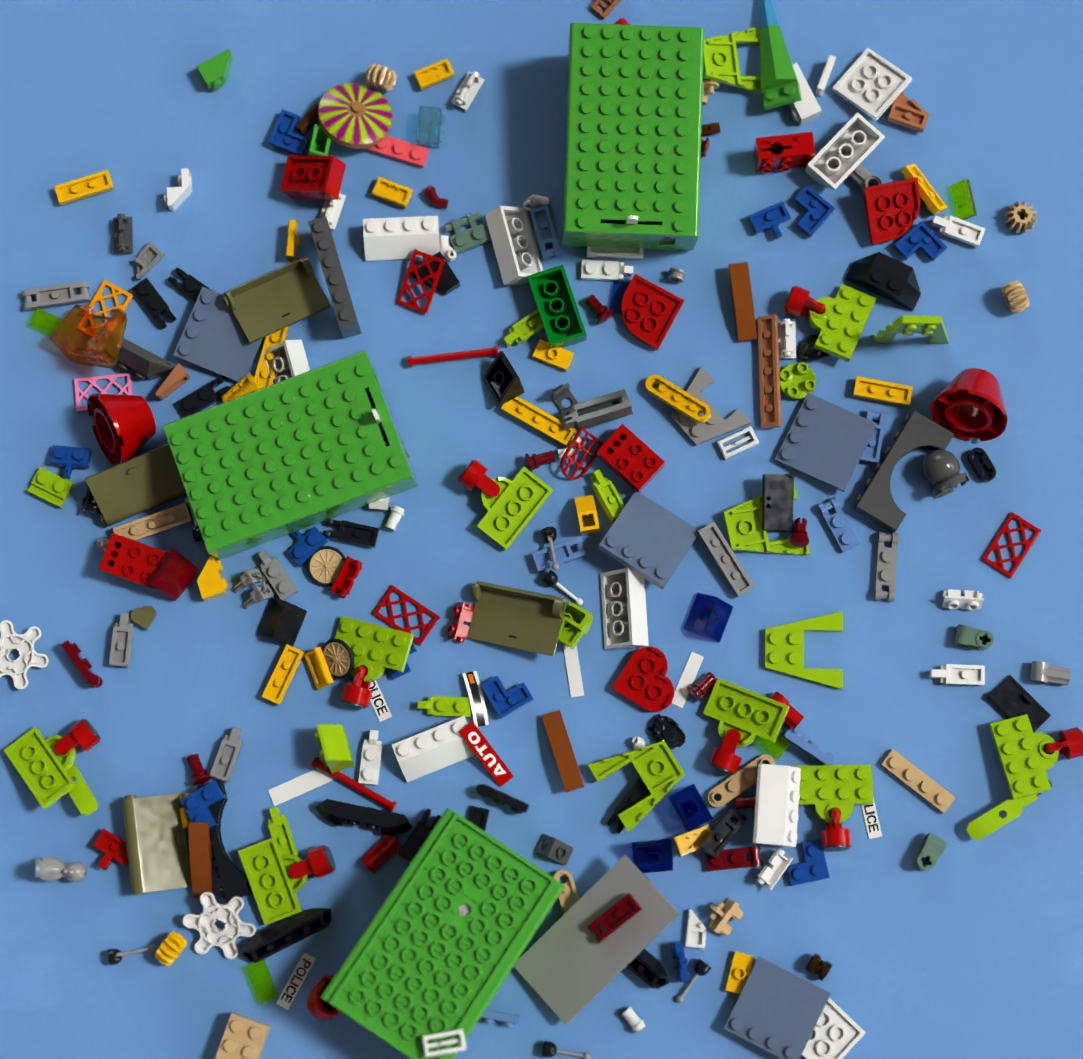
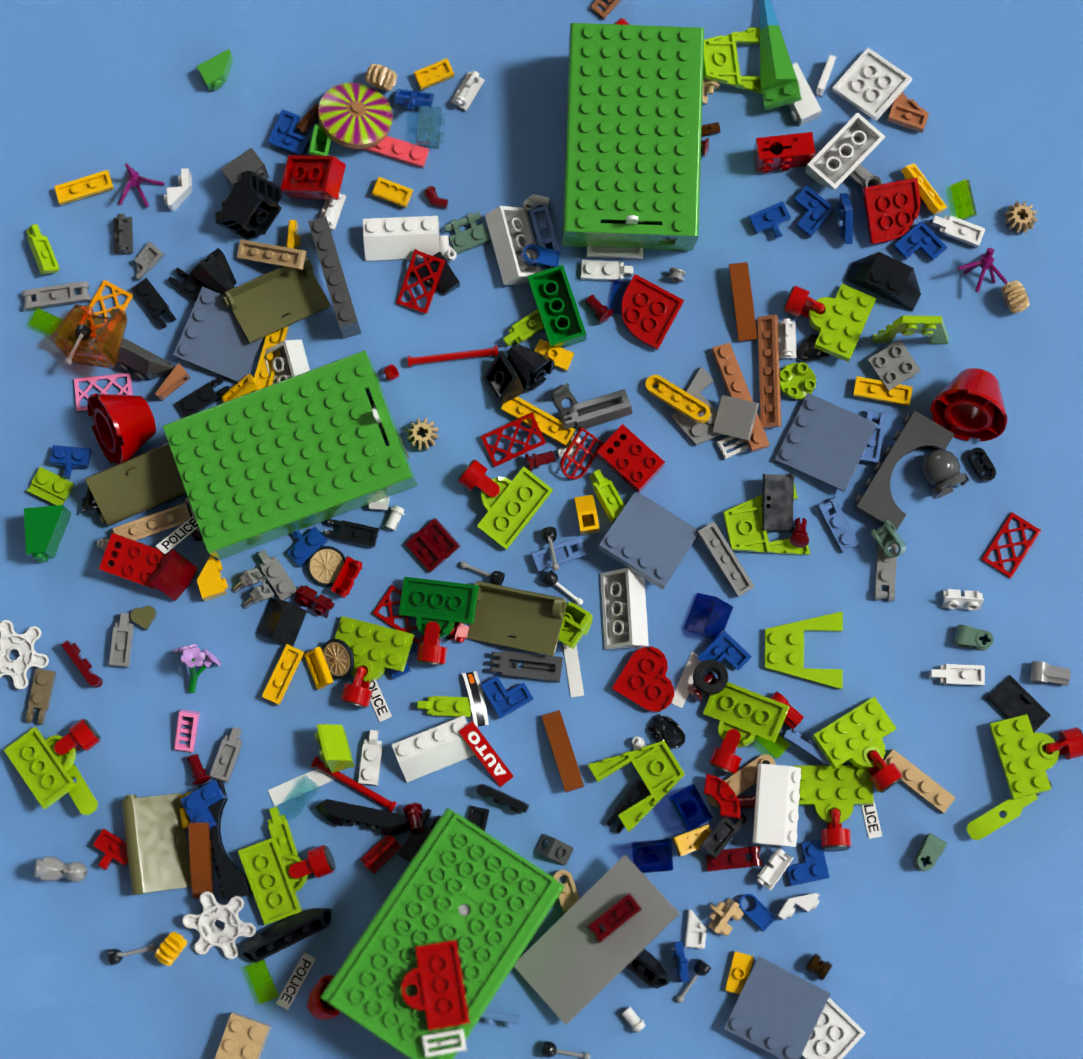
none -> green slope [24,505,71,563]
none -> lime hinge [26,224,60,274]
none -> dark tan hinge [26,668,56,725]
none -> hinge [64,324,92,365]
none -> magenta plant [118,163,165,207]
none -> white sticker [156,515,199,554]
none -> lavender plant [173,644,222,693]
none -> bright pink slope [174,709,200,752]
none -> black cone [190,248,237,295]
none -> black slope [215,170,282,240]
none -> dark grey brick [221,147,269,189]
none -> tan plate [237,239,307,270]
none -> clear light blue hinge [282,776,321,819]
none -> dark red hinge [294,585,335,618]
none -> red hinge [382,364,399,381]
none -> blue plate [394,89,434,110]
none -> green plate [399,577,479,666]
none -> red plate [401,940,470,1030]
none -> dark red pin [403,803,424,835]
none -> dark red slope [406,518,461,572]
none -> tan gear [407,418,439,450]
none -> hinge [460,561,505,585]
none -> red window [480,412,546,467]
none -> dark grey hinge [489,651,563,683]
none -> black cone [507,345,554,391]
none -> blue piece [521,244,560,269]
none -> black tyre [693,660,728,695]
none -> blue plate [697,629,752,670]
none -> red tile [704,774,740,819]
none -> nougat plate [711,343,770,452]
none -> light grey tile [712,395,759,441]
none -> blue piece [738,894,776,932]
none -> white slope [776,893,820,920]
none -> lime plate [812,696,903,793]
none -> blue plate [836,193,853,244]
none -> light grey hinge [868,339,921,391]
none -> sand green piece [871,520,906,558]
none -> magenta plant [958,248,1008,293]

